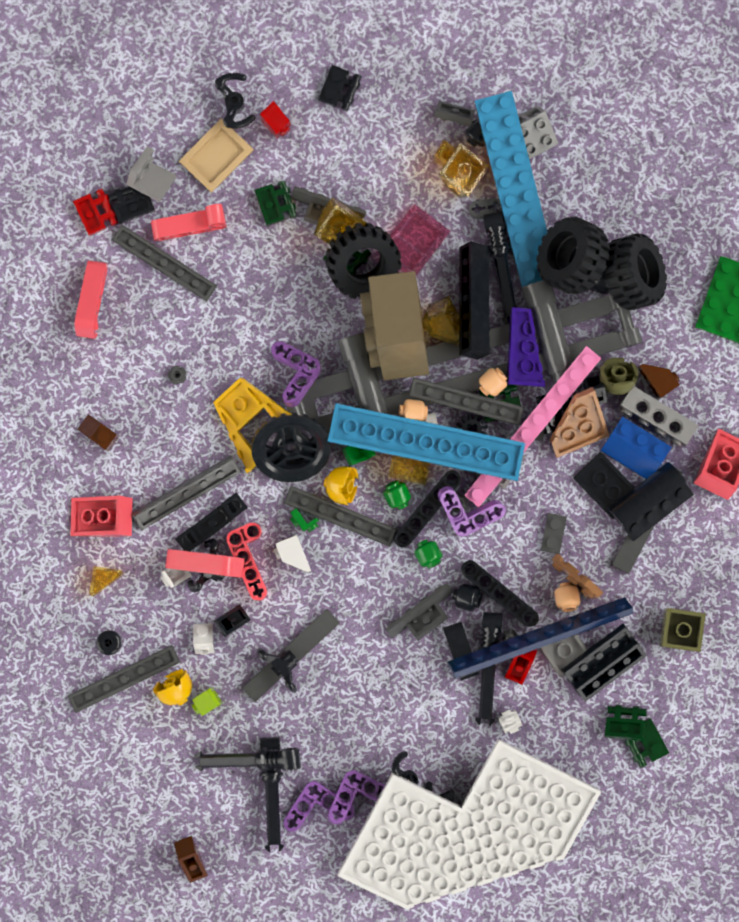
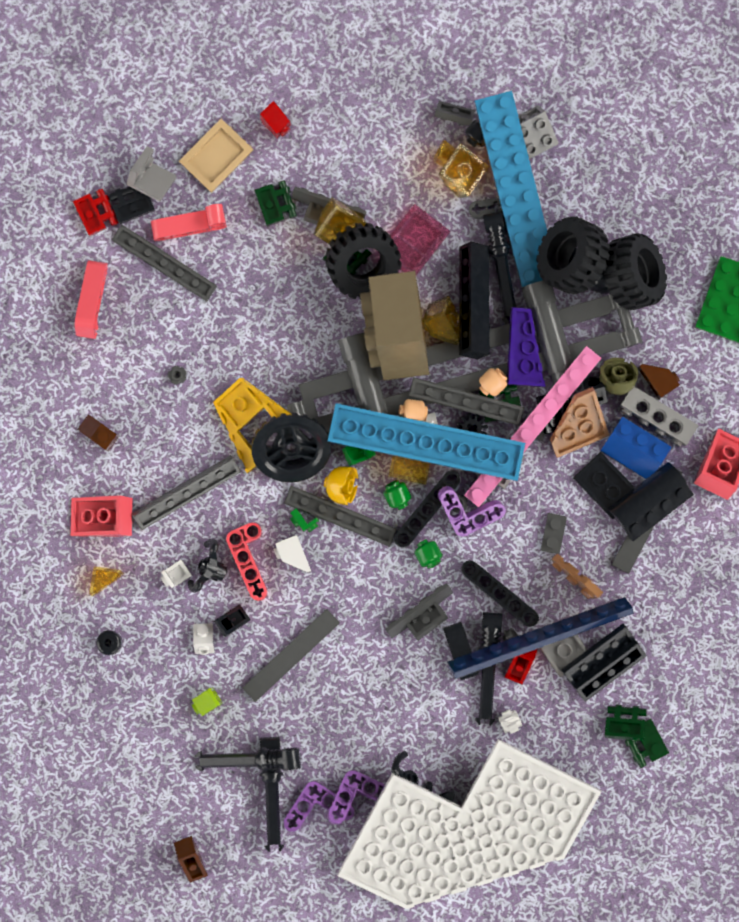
dark grey tile [68,645,180,713] -> none
yellow cylinder [153,669,193,706] -> none
coral beam [165,549,245,578] -> none
black slope [175,492,248,552] -> none
black piece [215,73,256,129] -> none
black piece [256,648,299,693] -> none
medium lavender beam [271,342,321,407] -> none
black plate [318,65,362,111] -> none
black head [452,584,482,611] -> none
light nougat head [554,582,581,612] -> none
olive brick [659,608,706,652] -> none

